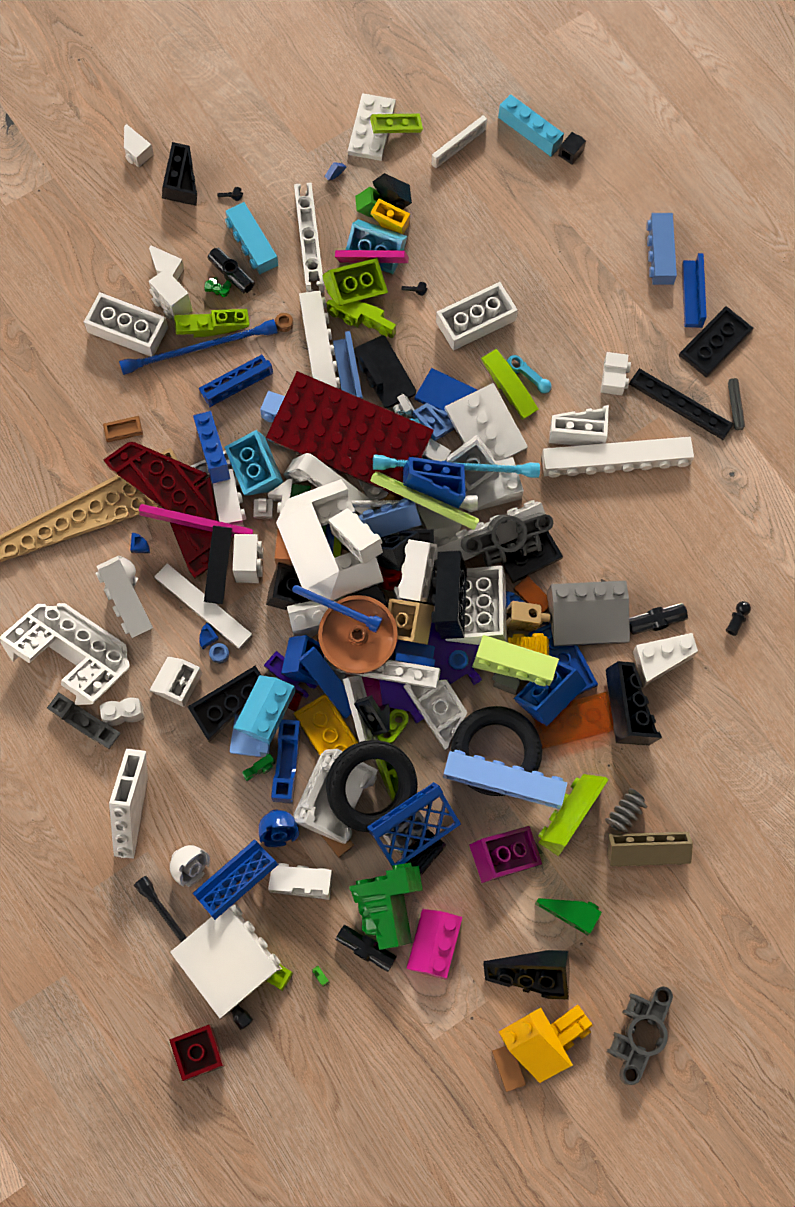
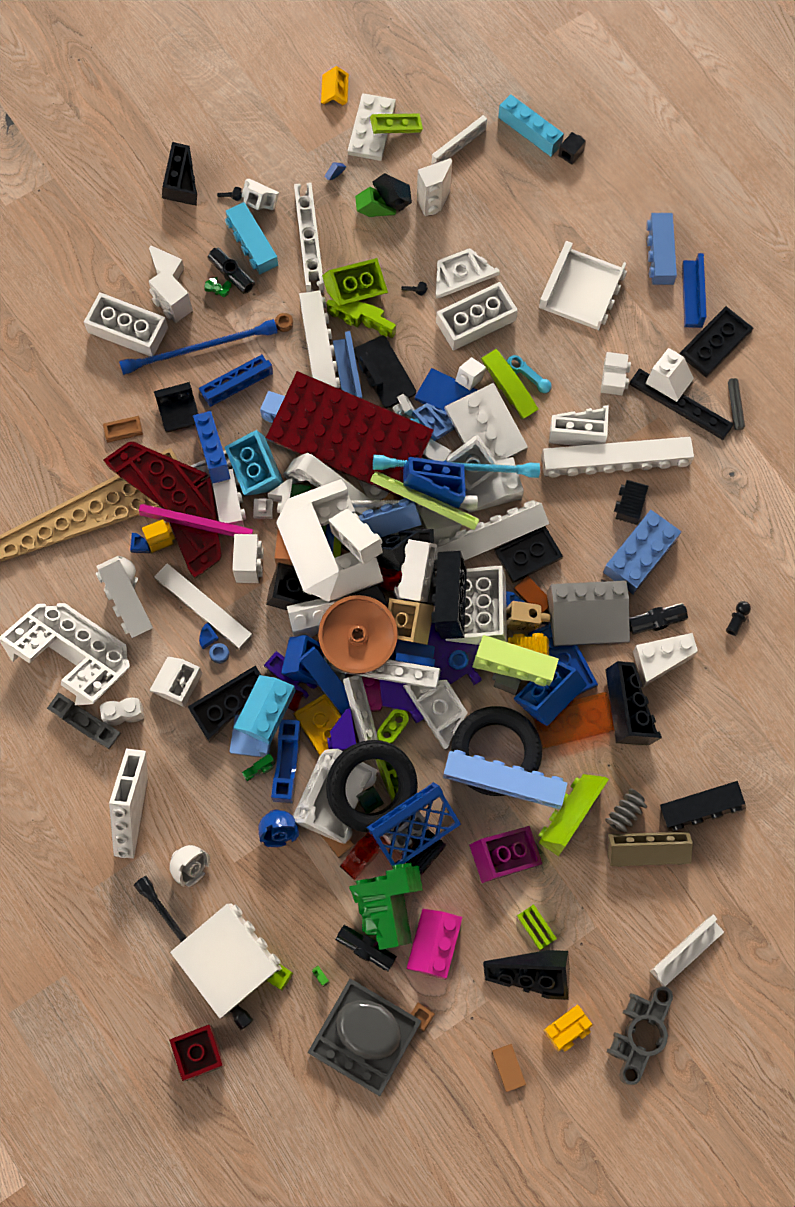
white slope [124,124,154,167] -> none
lime slope [174,309,250,338] -> none
blue fence [193,839,279,920] -> none
black tile [204,526,233,604] -> none
white wedge [268,863,333,900] -> none
blue piece [292,585,382,633] -> none
dark pink tile [335,250,409,263] -> none
medium azure slope [346,219,408,274] -> none
black slope [354,695,390,736] -> none
yellow slope [370,199,410,234] -> none
dark grey piece [461,513,554,567] -> none
yellow slope [498,1008,573,1083] -> none
green slope [535,898,602,936] -> none
none -> yellow brick [142,519,175,553]
none -> black bracket [154,382,199,433]
none -> white brick [241,178,279,210]
none -> dark grey piece [307,979,421,1097]
none -> yellow panel [321,66,349,105]
none -> dark purple slope [327,709,356,751]
none -> clear red slope [340,833,384,880]
none -> dark green tile [356,786,384,813]
none -> medium nougat tile [411,1002,435,1032]
none -> white slope [417,158,452,216]
none -> white wing [436,248,500,299]
none -> white brick [455,357,486,390]
none -> lime tile [517,904,557,951]
none -> white panel [539,241,627,330]
none -> medium blue brick [603,510,681,595]
none -> black brick [614,480,649,525]
none -> white slope [646,348,694,402]
none -> white fence [650,914,724,987]
none -> black wedge [660,781,746,832]

